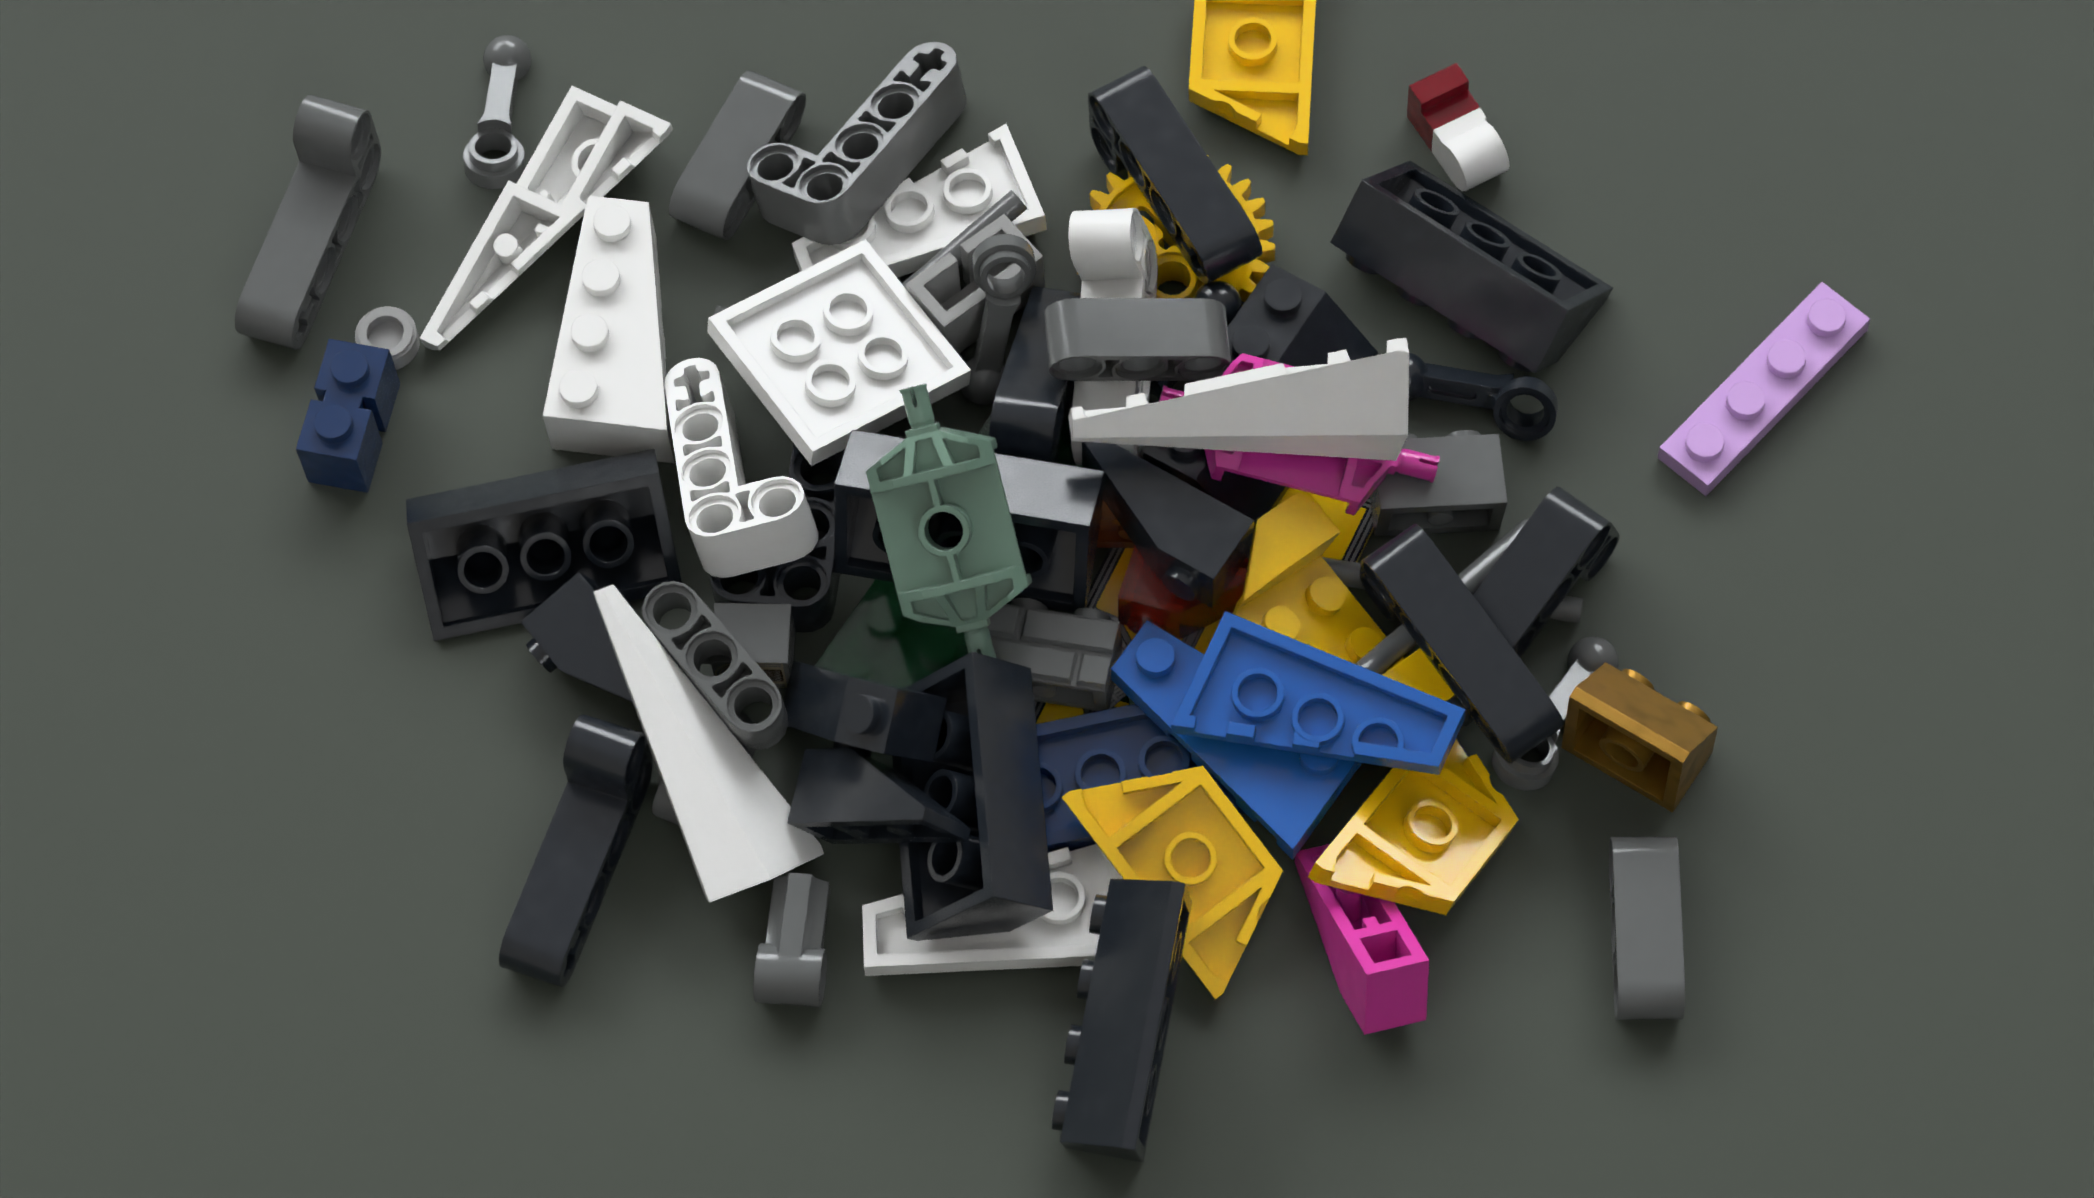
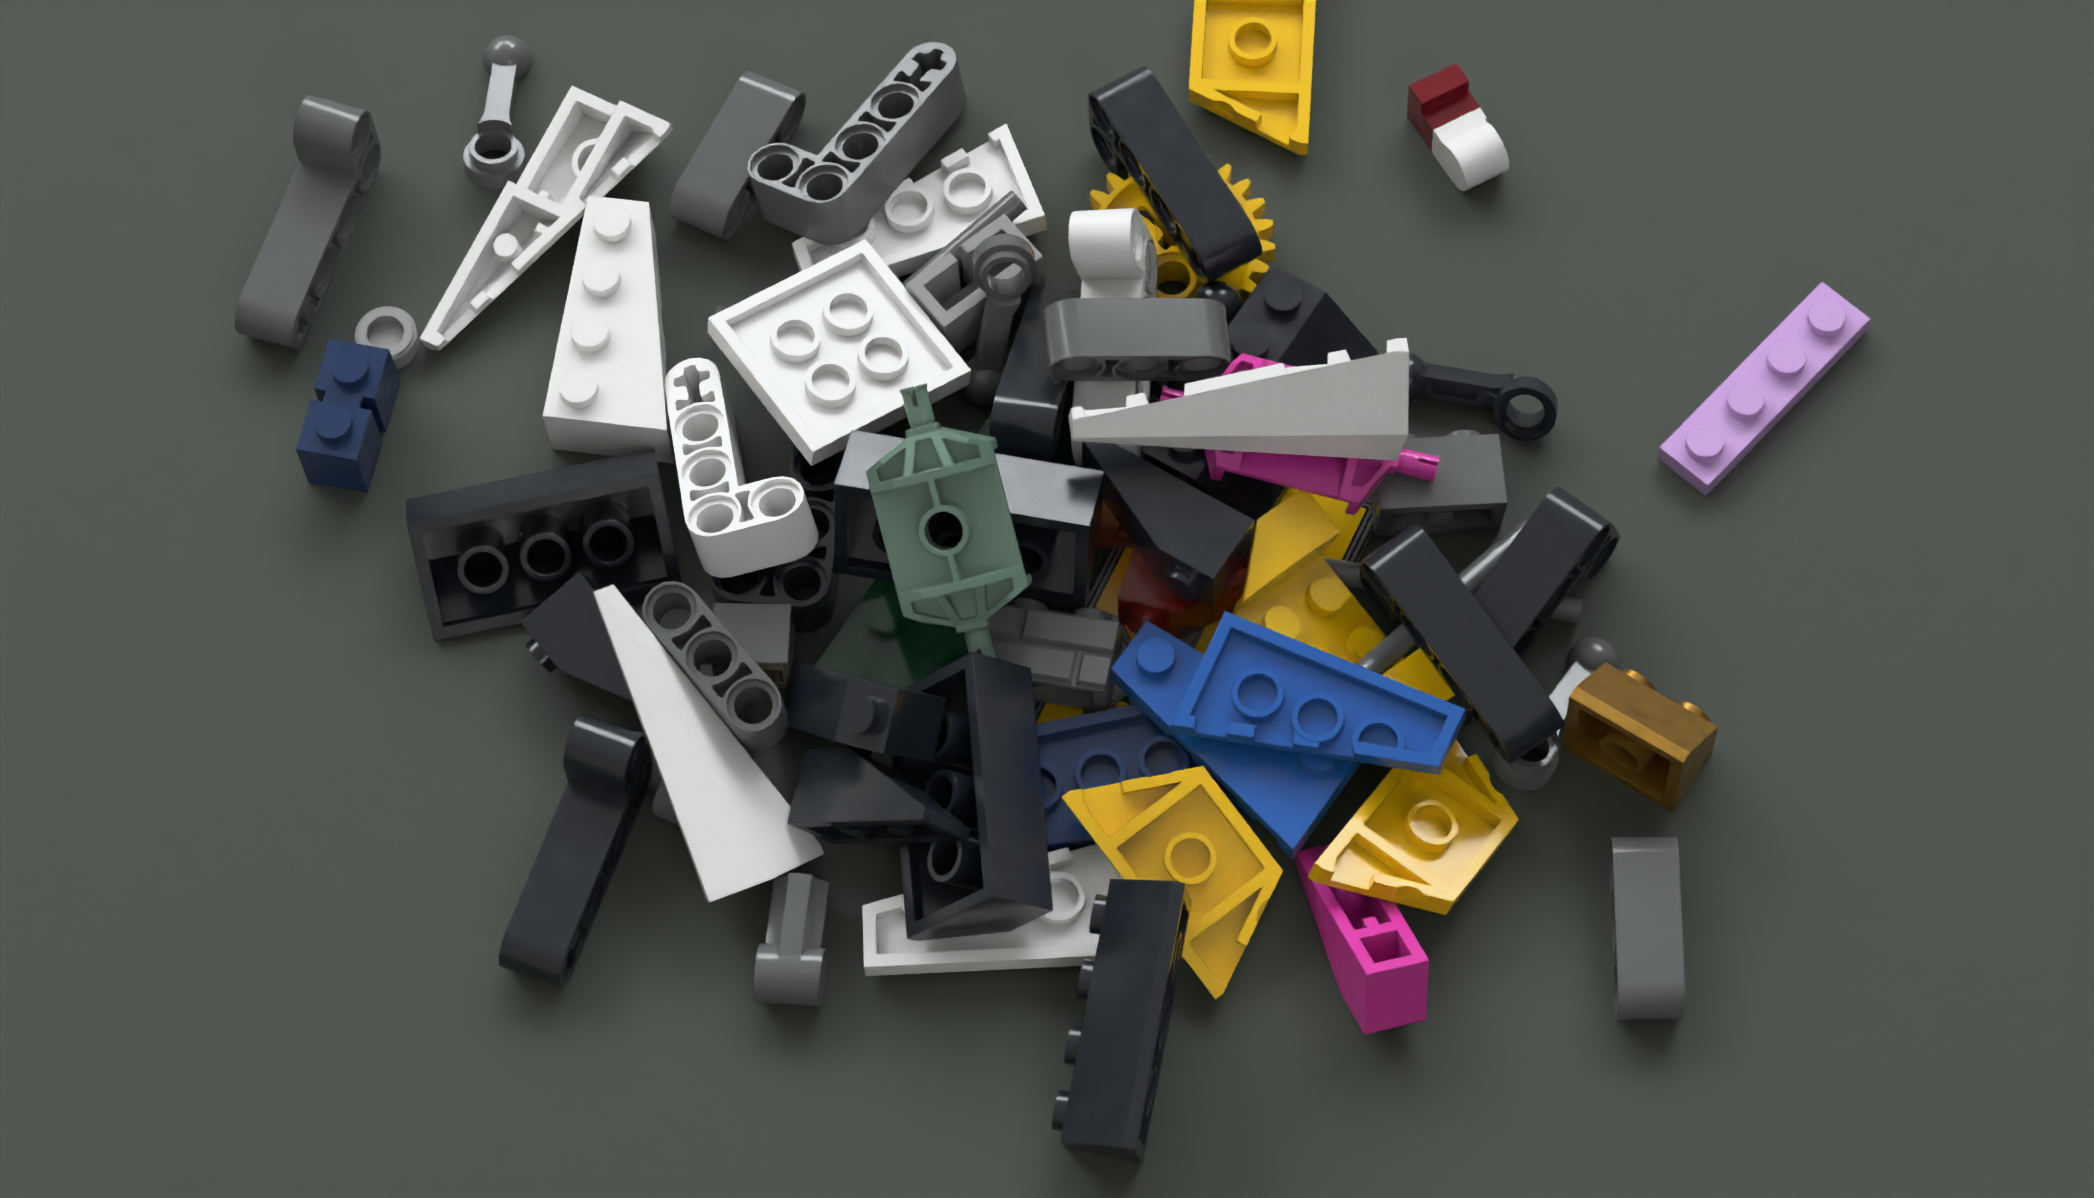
black slope [1330,160,1613,373] -> none

